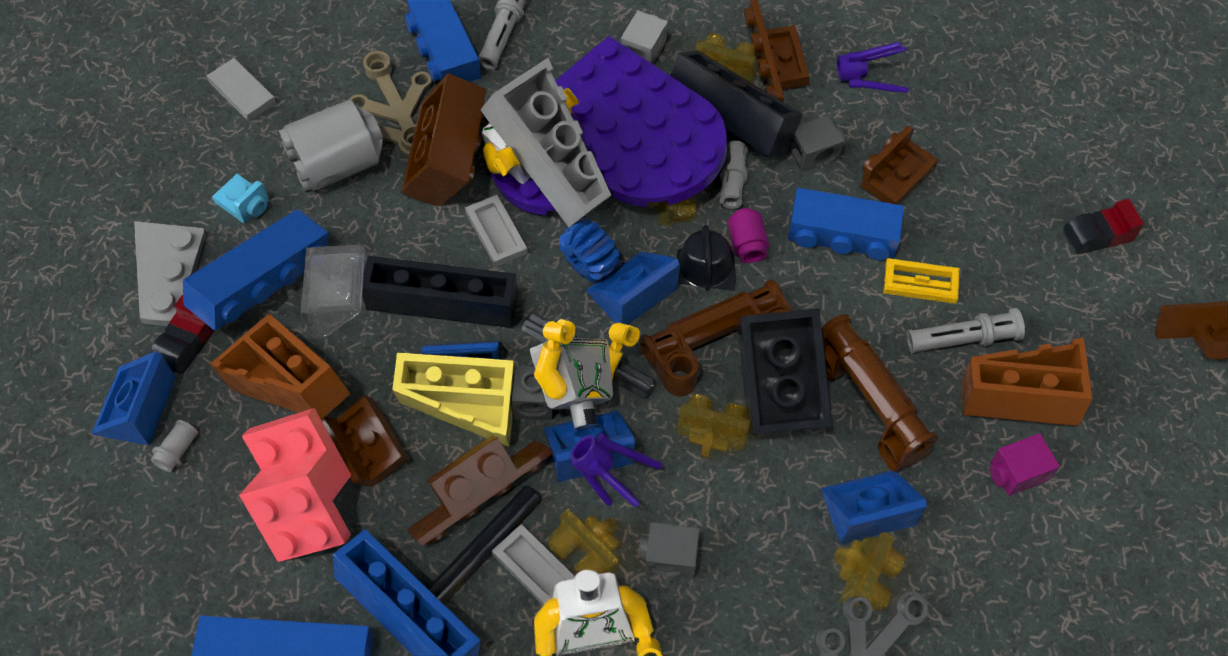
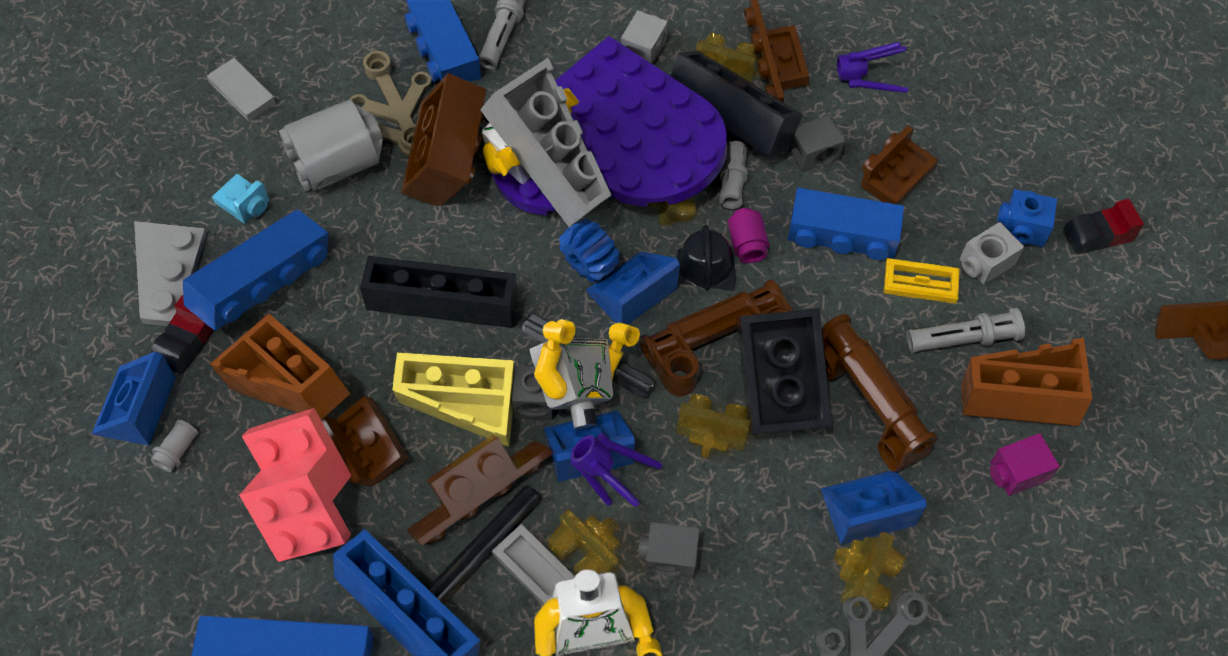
clear slope [301,245,365,339] -> none
blue slope [422,340,500,360] -> none
light grey tile [465,195,528,267] -> none
none -> light grey brick [960,222,1024,285]
none -> blue brick [997,189,1057,247]

